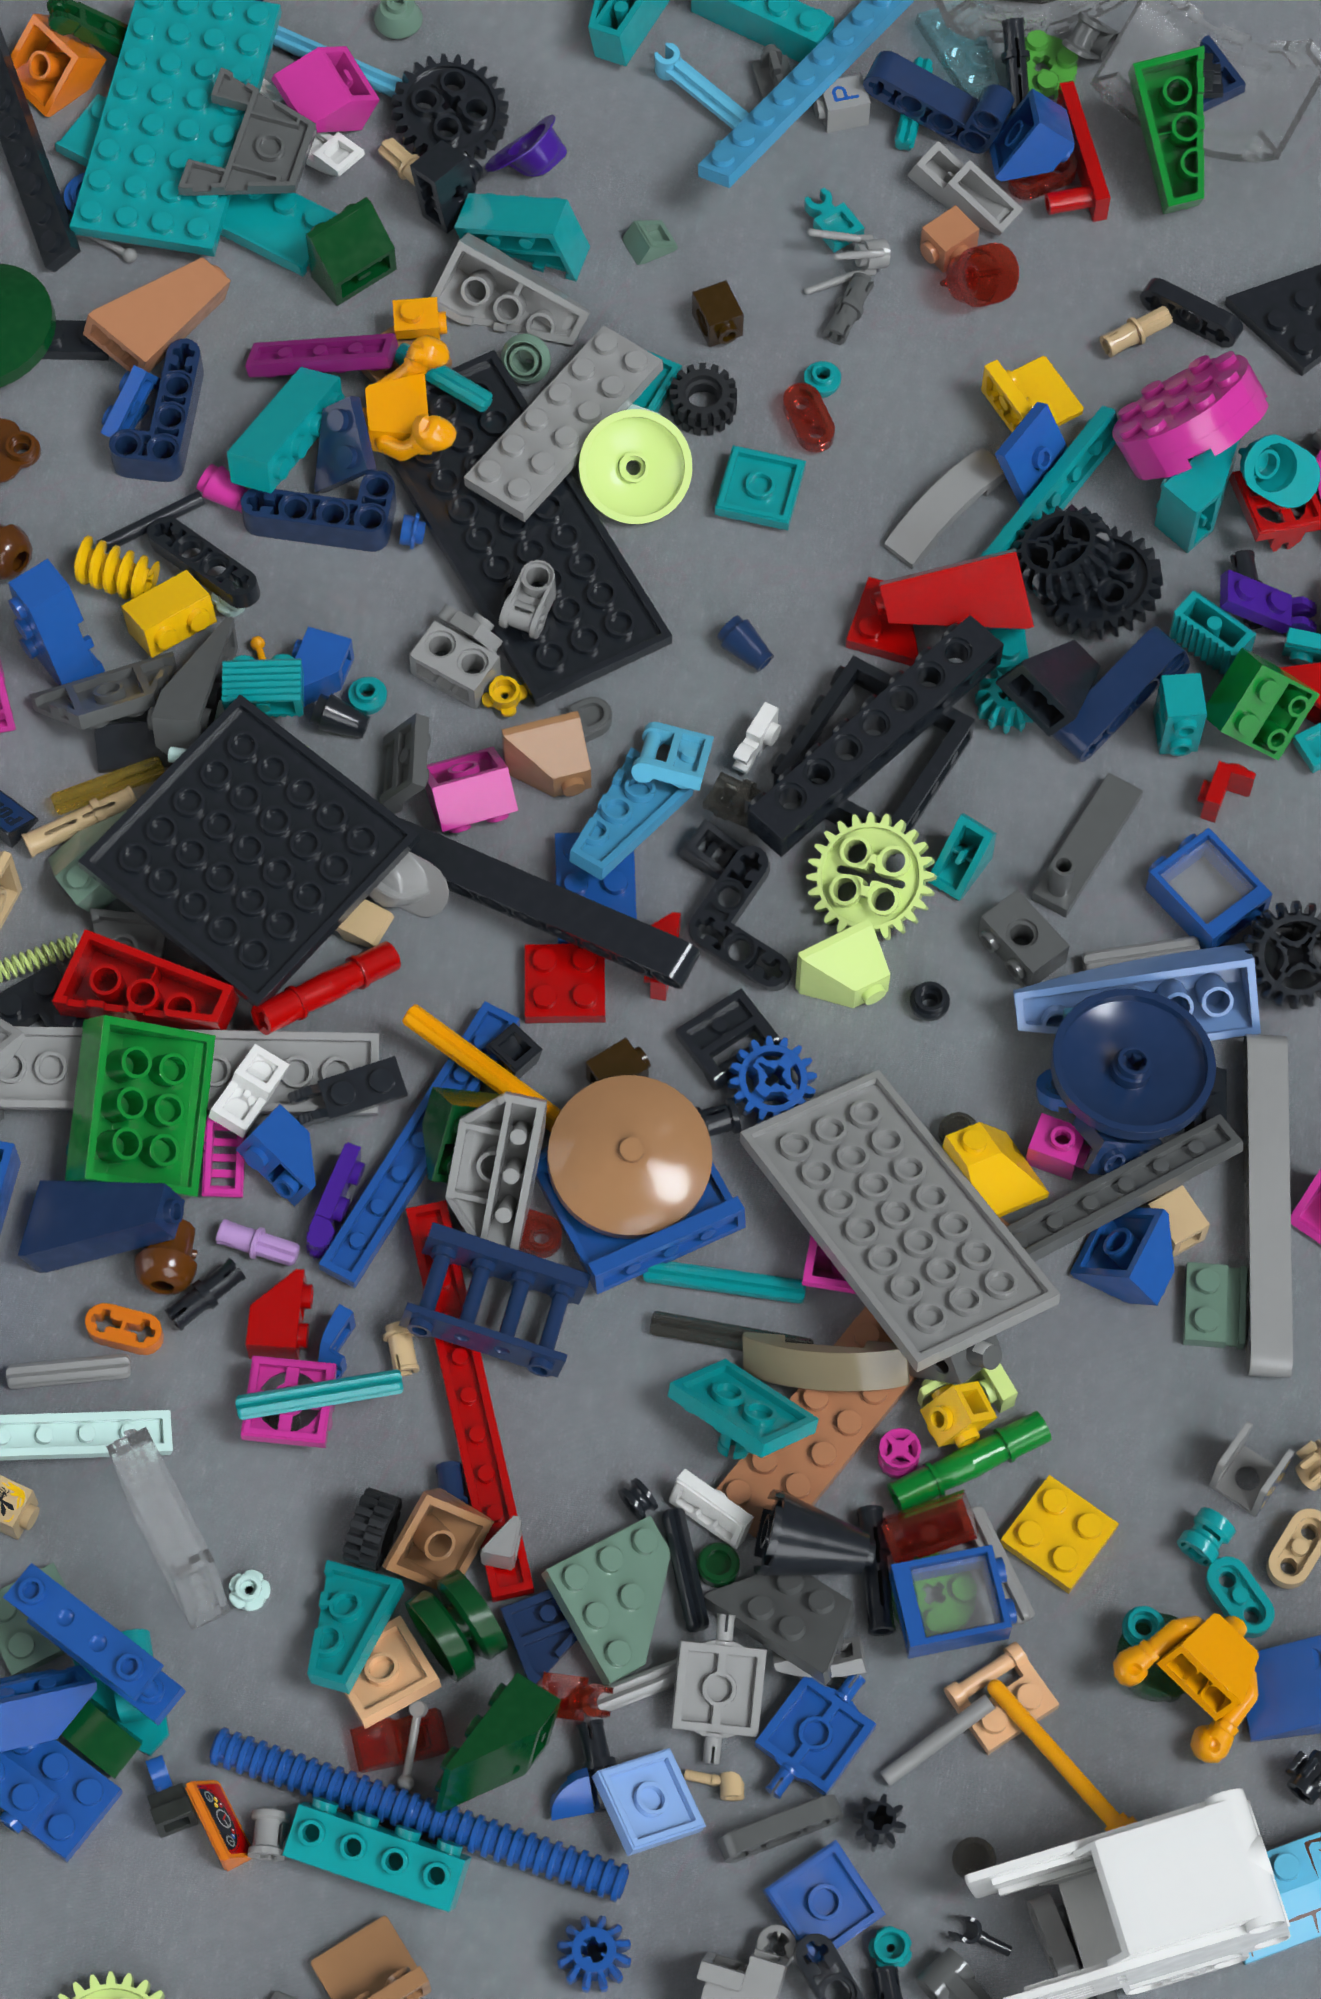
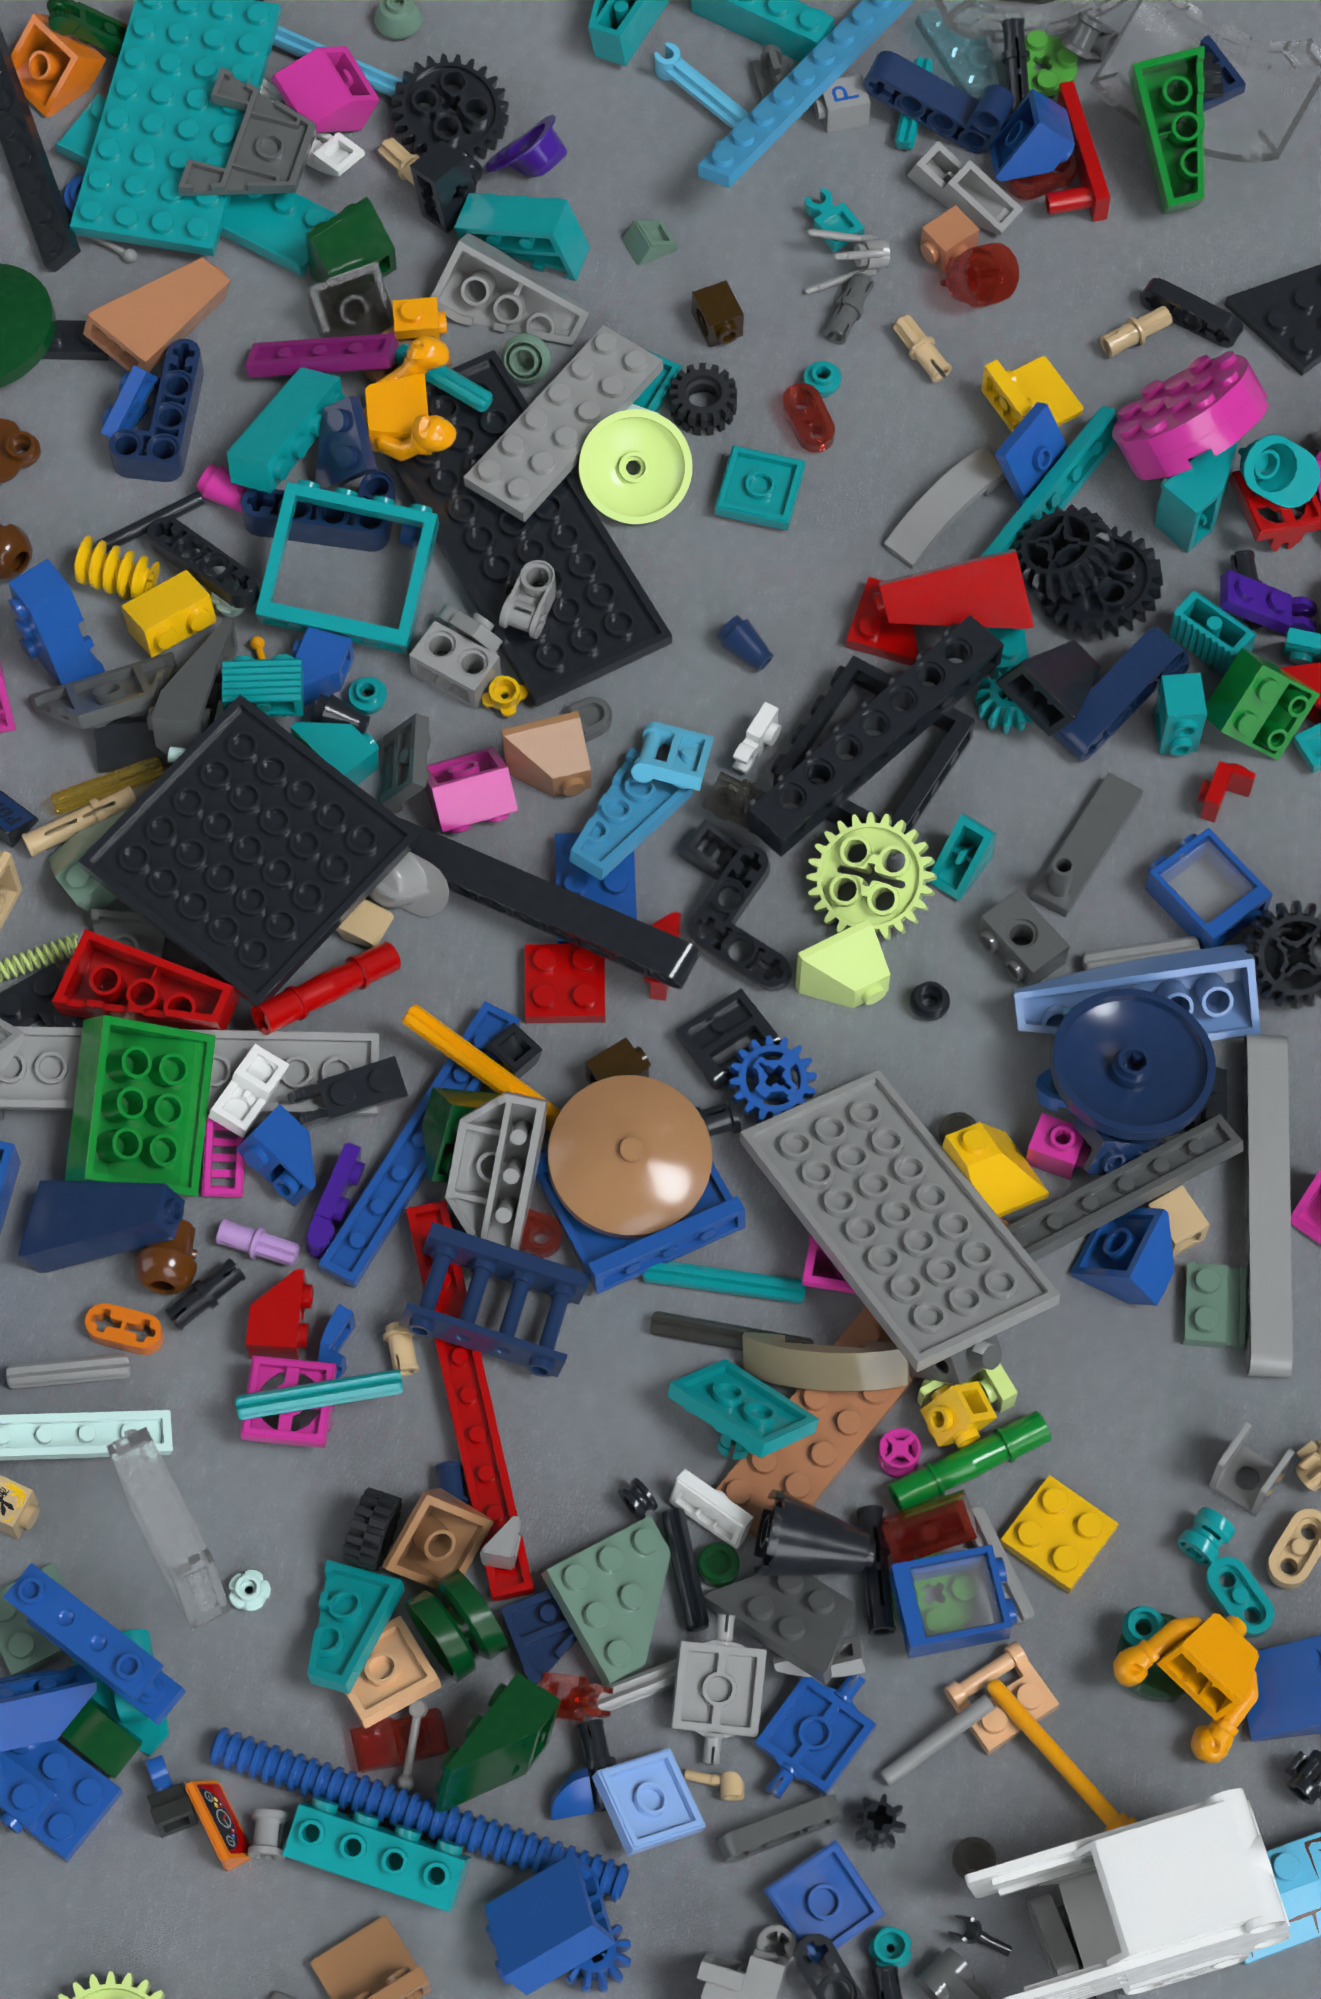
none -> teal window [255,480,440,655]
none -> teal slope [290,722,379,785]
none -> clear smoke slope [307,262,394,338]
none -> blue brick [484,1853,616,1996]
none -> tan axle [893,315,952,383]

